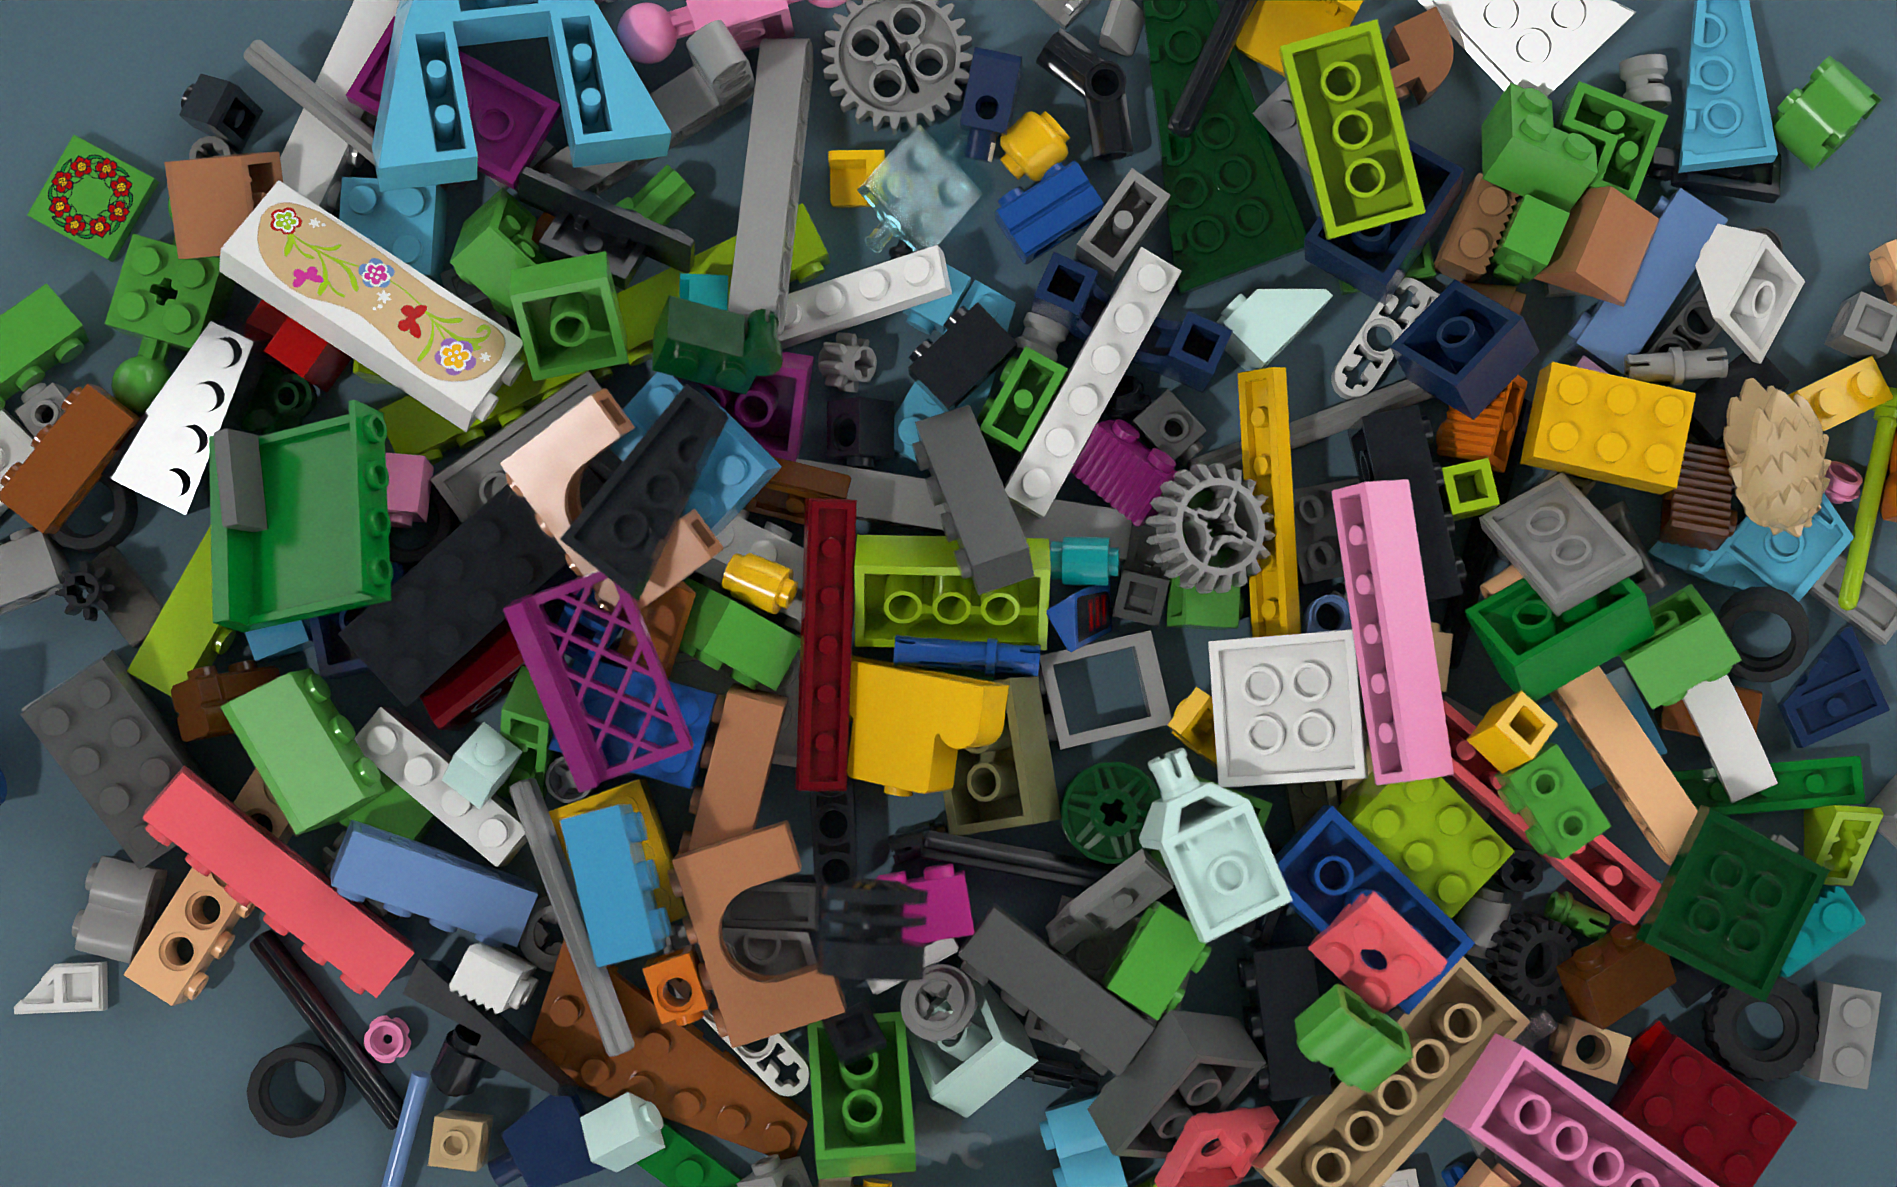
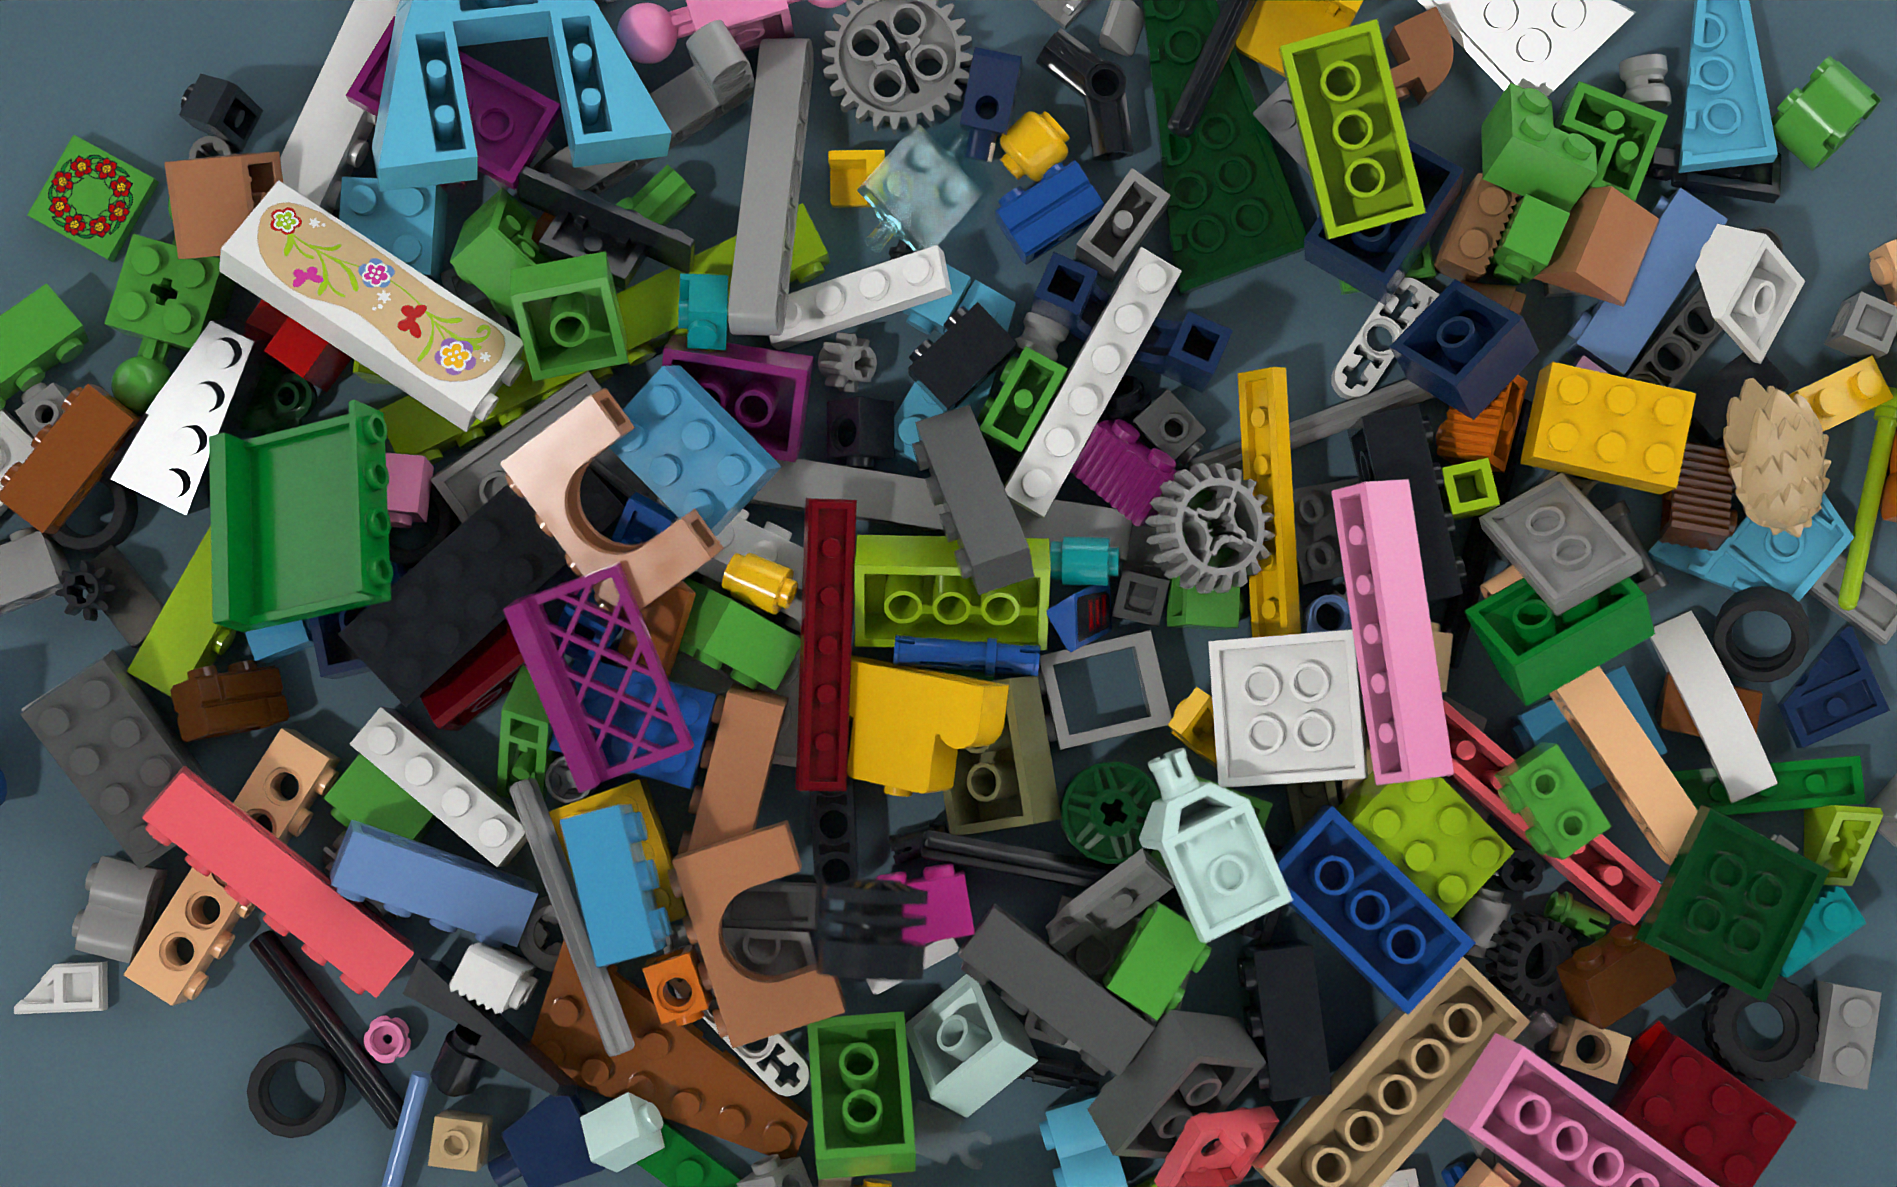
dark grey tile [213,428,268,533] -> none
bright green slope [220,668,386,835] -> none
light grey axle [243,39,375,165] -> none
light aqua brick [442,722,522,809] -> none
black wing [560,384,729,602] -> none
dark green hinge [652,295,783,395] -> none
reddish brown slope [746,456,851,525] -> none
black tile [821,1000,887,1068] -> none
light grey gear [901,964,979,1044] -> none
light aqua slope [1216,289,1333,372] -> none
bright green brick [1295,984,1413,1092] -> none
coral piece [1308,891,1448,1014] -> none
yellow brick [1467,691,1558,774] -> none
bright green brick [1619,584,1741,710] -> none
light grey pin [1624,347,1728,386] -> none
bright pink plate [1824,461,1863,504] -> none

